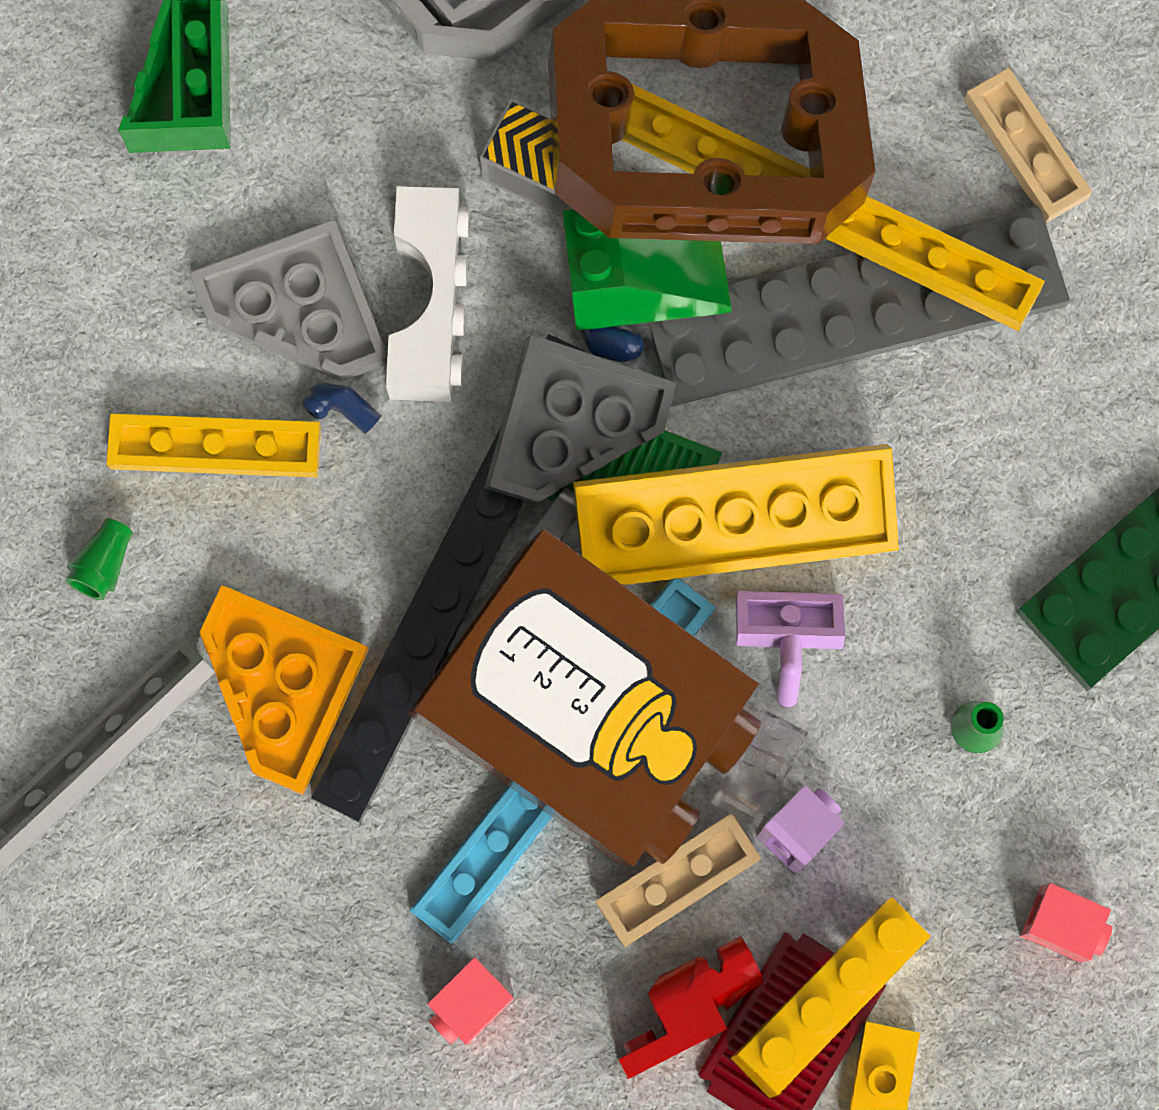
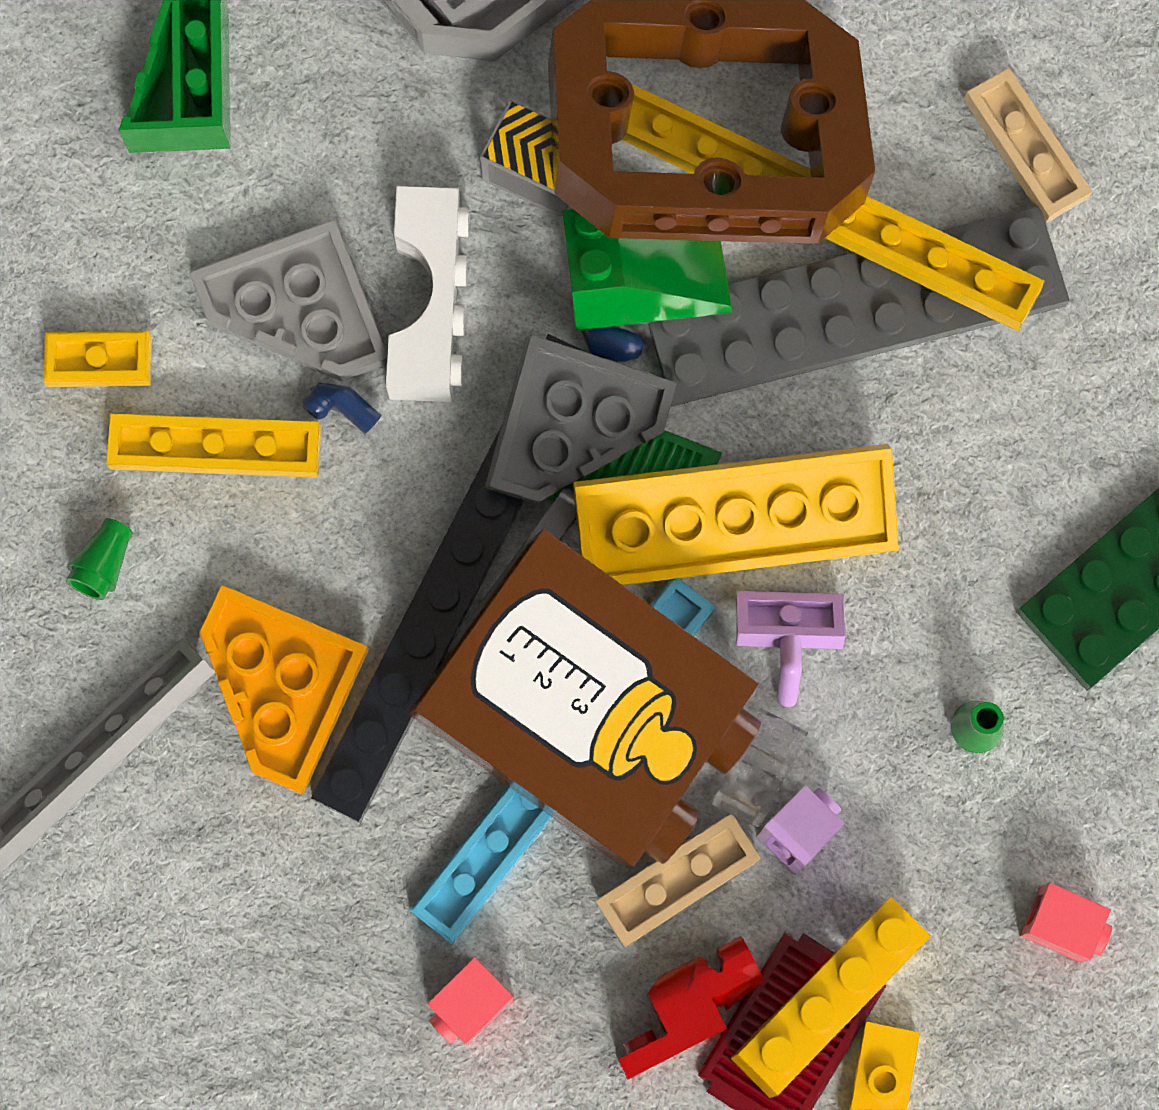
none -> yellow plate [43,331,152,387]

